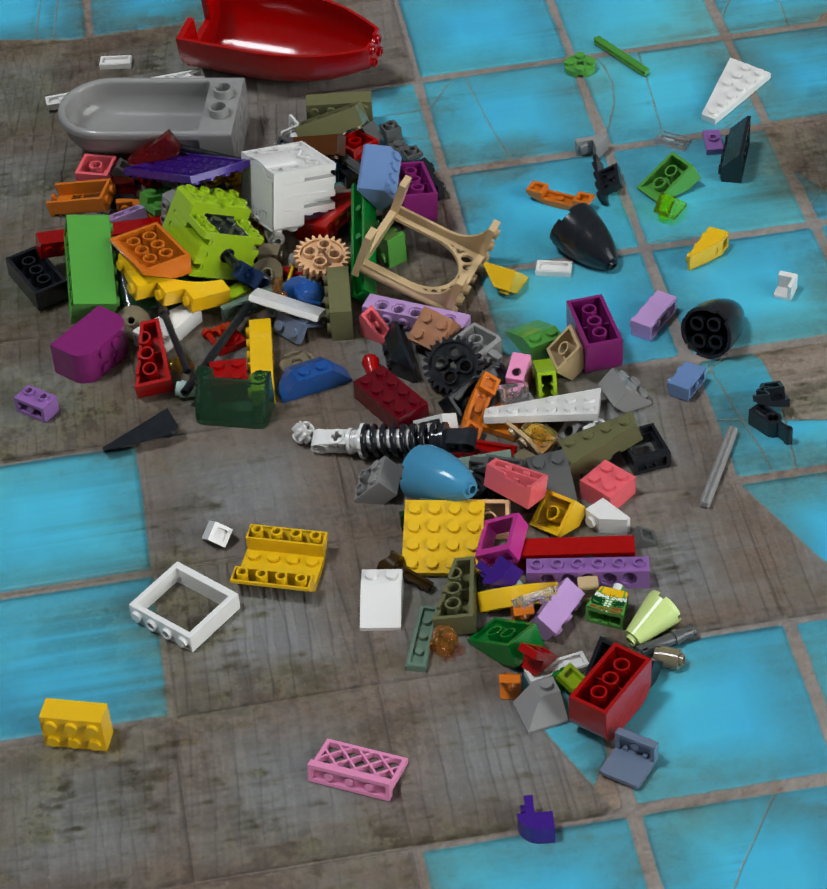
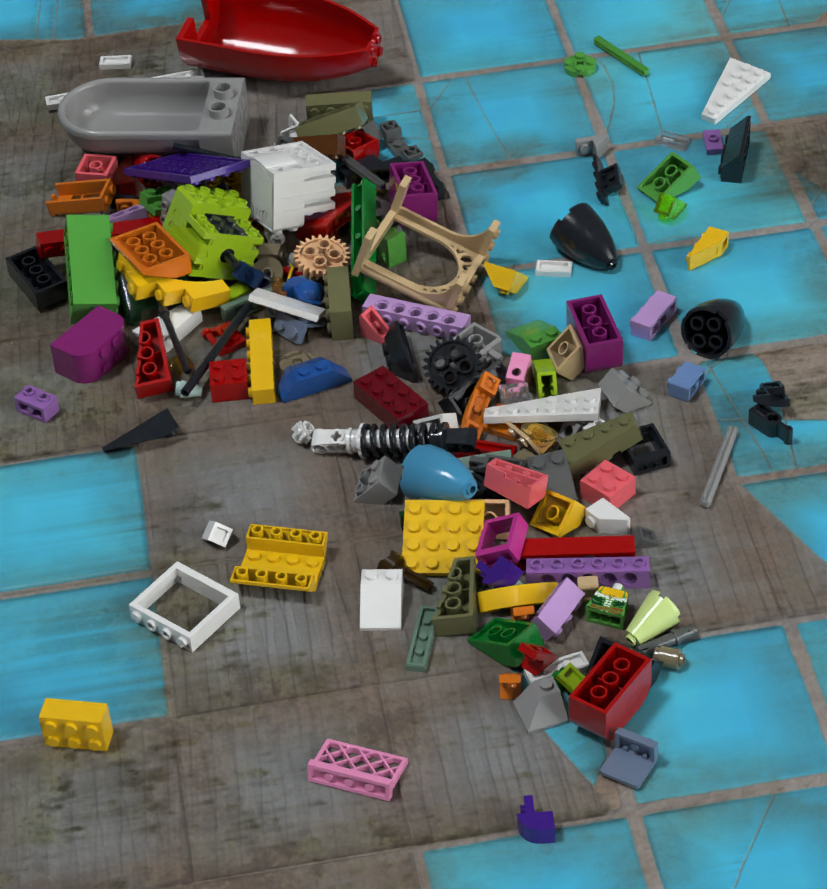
dark grey slope [111,158,134,177] -> none
dark tan dish [117,305,150,340] -> none
clear red slope [127,129,182,164] -> none
clear green windscreen [195,366,275,429] -> none
medium blue slope [357,144,402,211] -> none
red cone [361,354,379,374] -> none
nougat brick [407,306,461,352] -> none
clear orange piece [430,625,459,657] -> none
clear wing [511,586,558,609] -> none
orange slope [526,180,595,210] -> none
white panel [774,270,798,301] -> none

